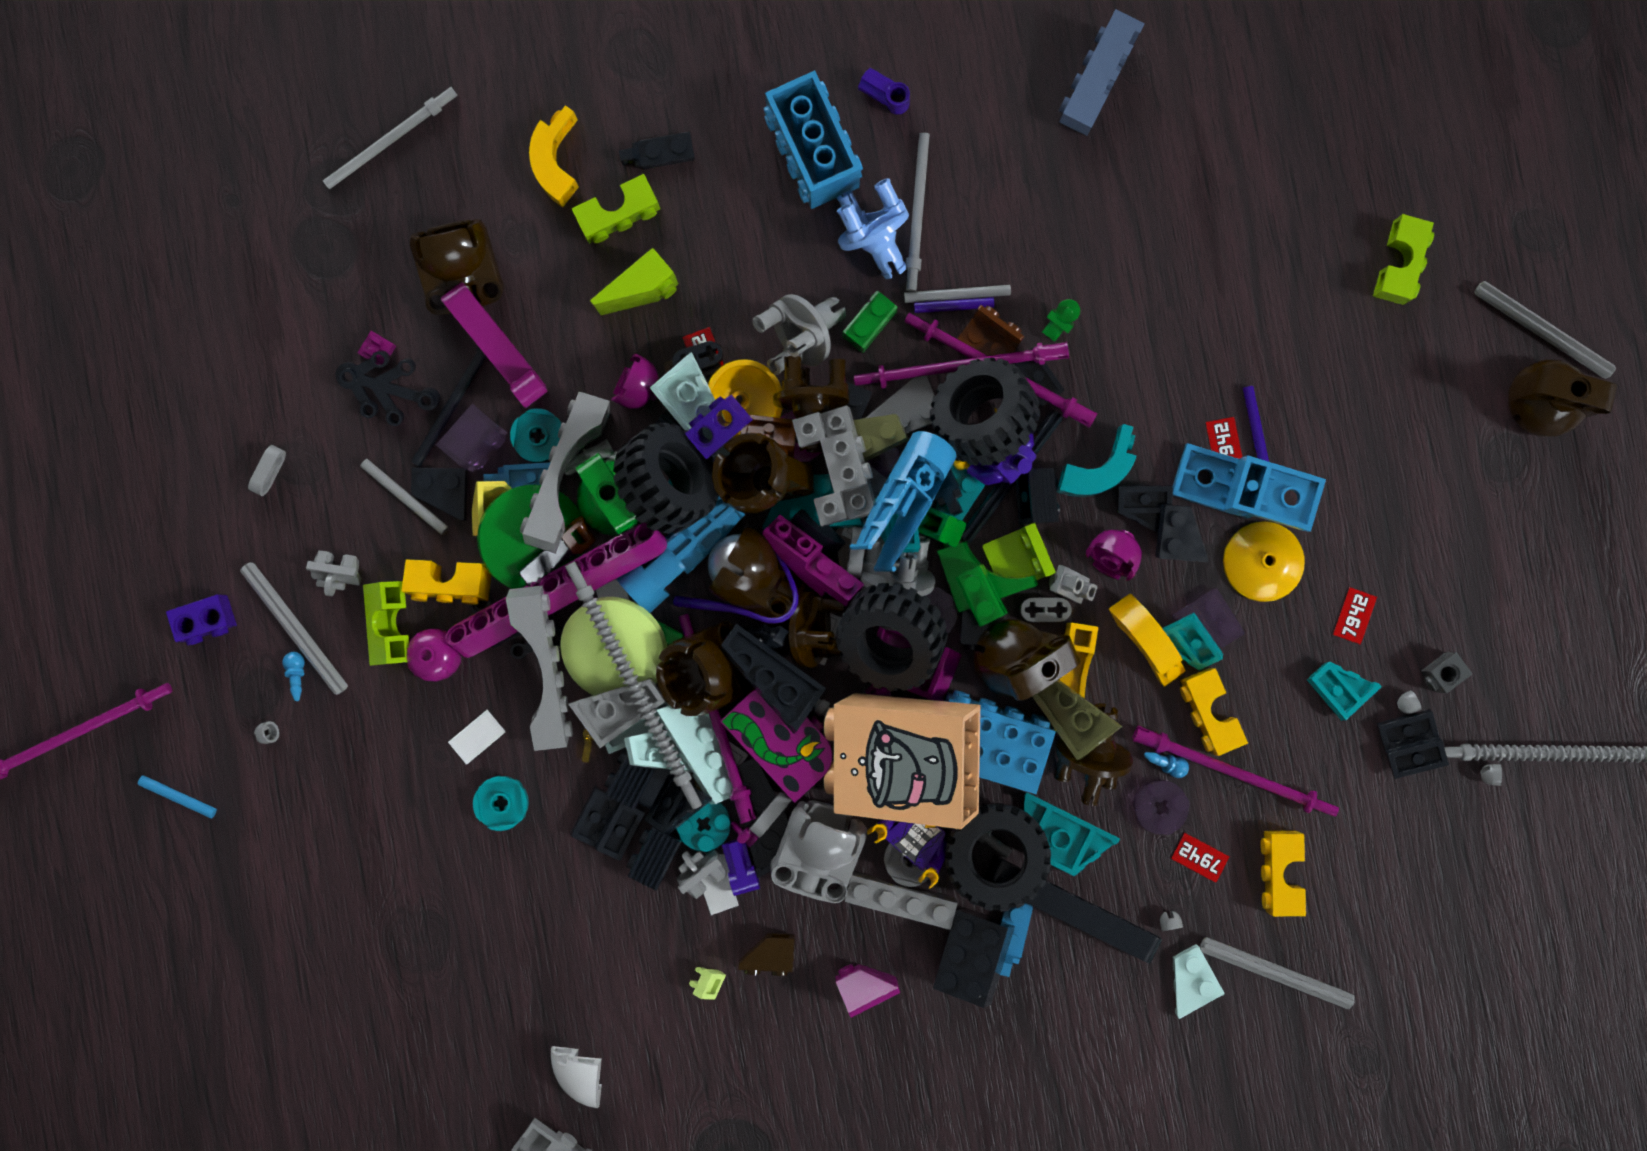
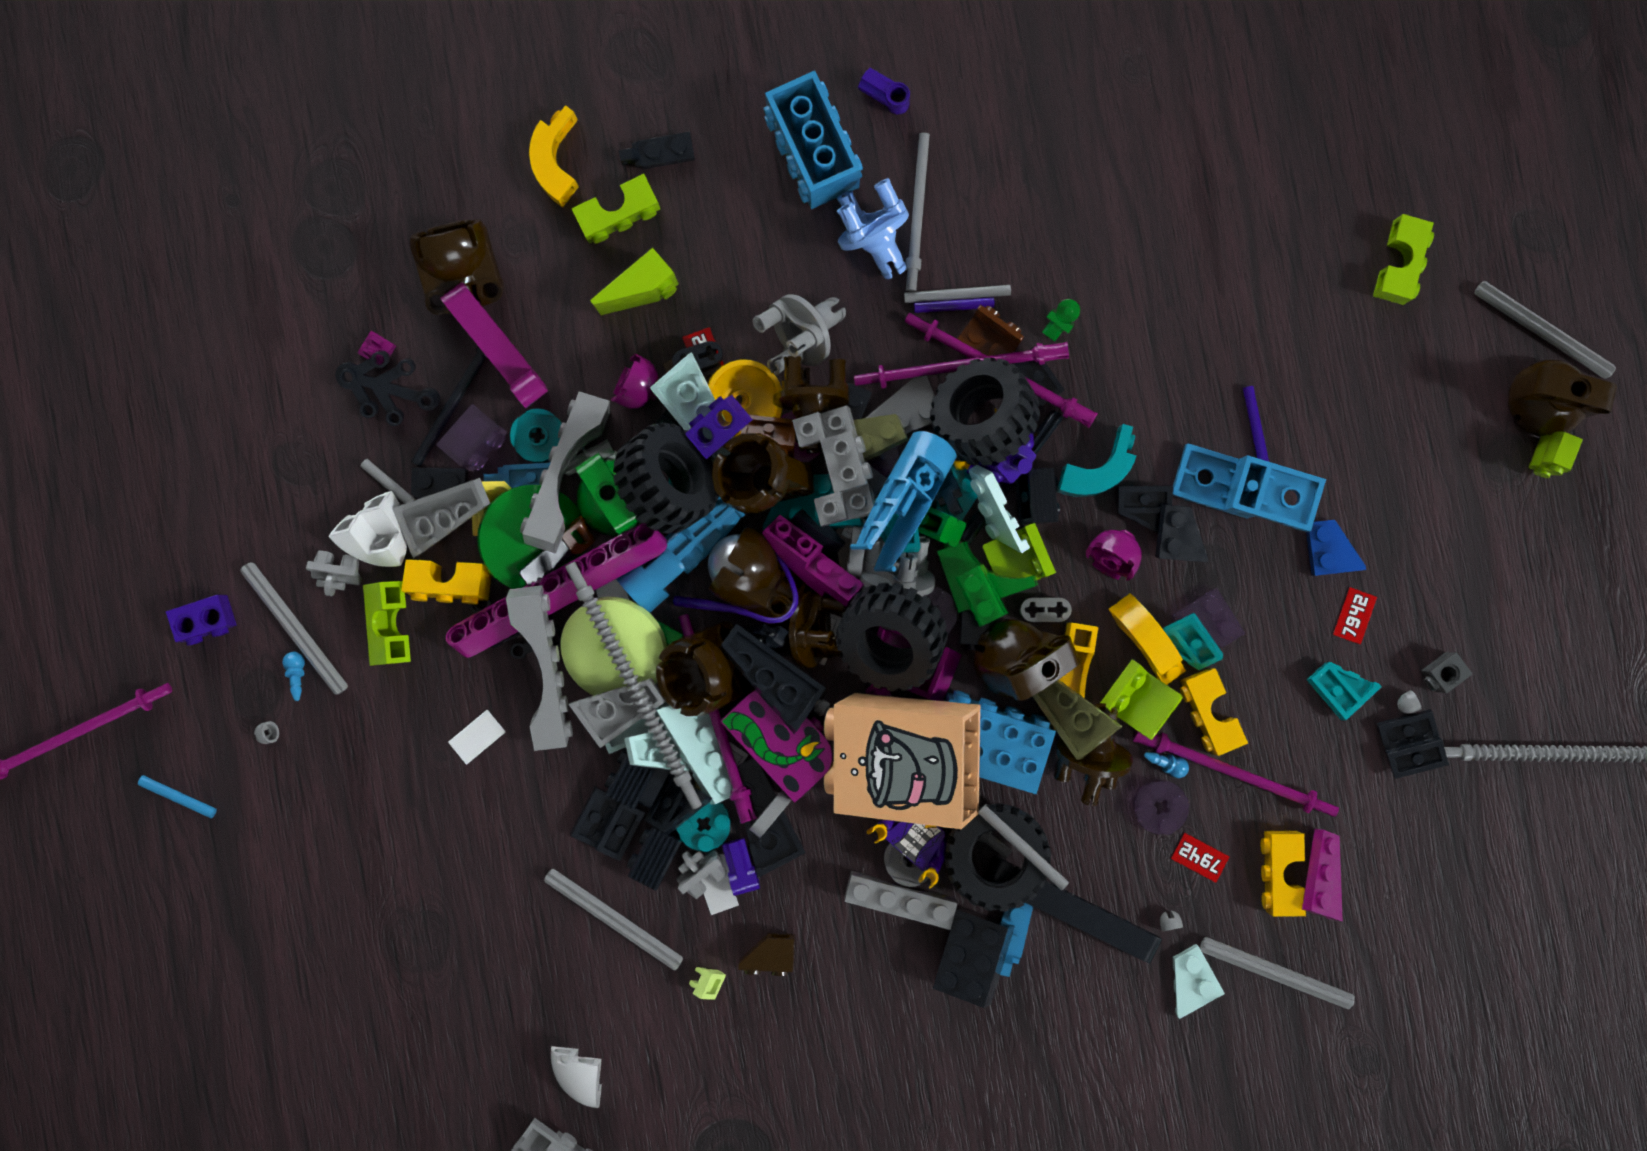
light grey beam [248,445,286,496] -> none
light grey bar [323,87,458,189] -> none
magenta cylinder [406,628,461,682] -> none
teal plate [473,776,529,831] -> none
clear yellow hand [582,728,594,762] -> none
magenta hand [730,821,759,847] -> none
light grey piece [770,800,867,903] -> none
slope [835,964,900,1018] -> none
green brick [842,291,898,353] -> none
teal wing [1024,791,1120,876] -> none
light grey hips [1049,565,1097,604] -> none
sand blue wedge [1059,9,1145,136] -> none
red sticker [1206,417,1242,459] -> none
yellow dish [1223,522,1305,602] -> none
light grey hinge [1480,764,1502,786] -> none
none -> white brick [328,491,407,567]
none -> light grey wing [392,478,490,558]
none -> light grey axle [544,869,683,970]
none -> light aqua wing [969,465,1030,553]
none -> light grey bar [978,805,1069,891]
none -> lime bracket [1100,659,1183,740]
none -> magenta wing [1302,829,1343,922]
none -> blue wing [1306,520,1366,576]
none -> lime brick [1529,432,1583,478]

